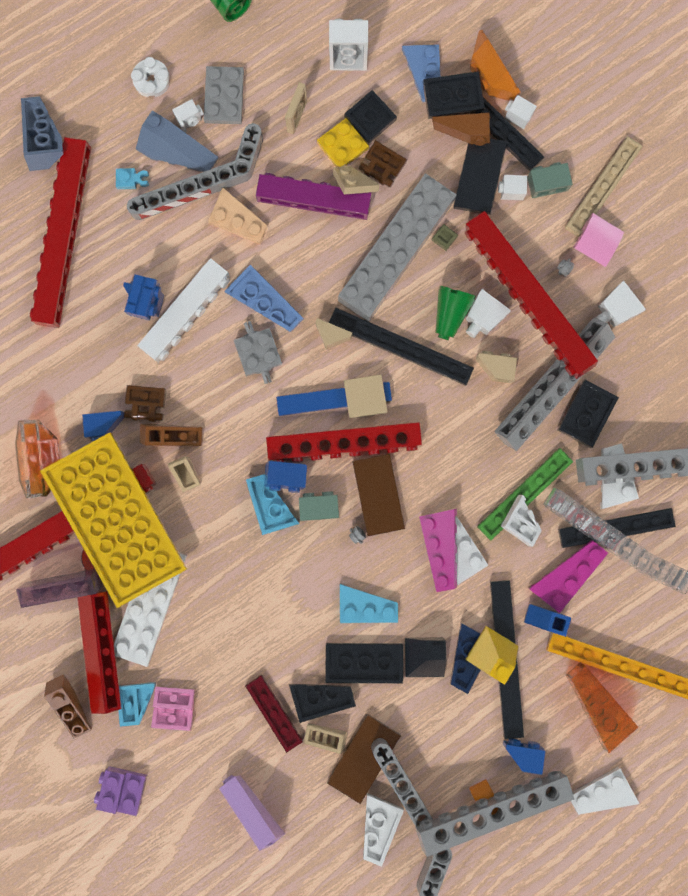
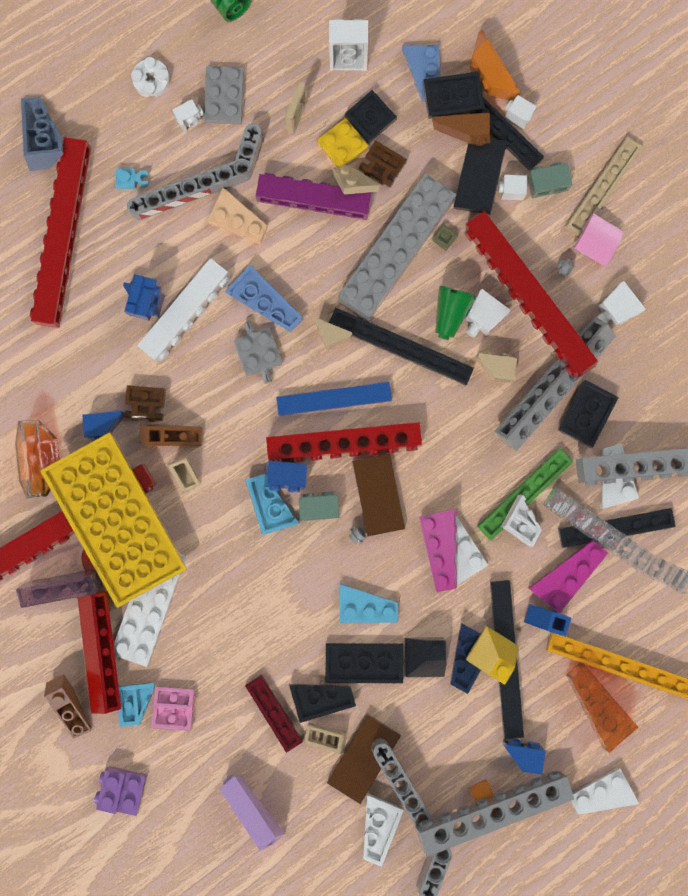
sand blue wedge [136,110,218,172] -> none
tan tile [344,375,387,419] -> none

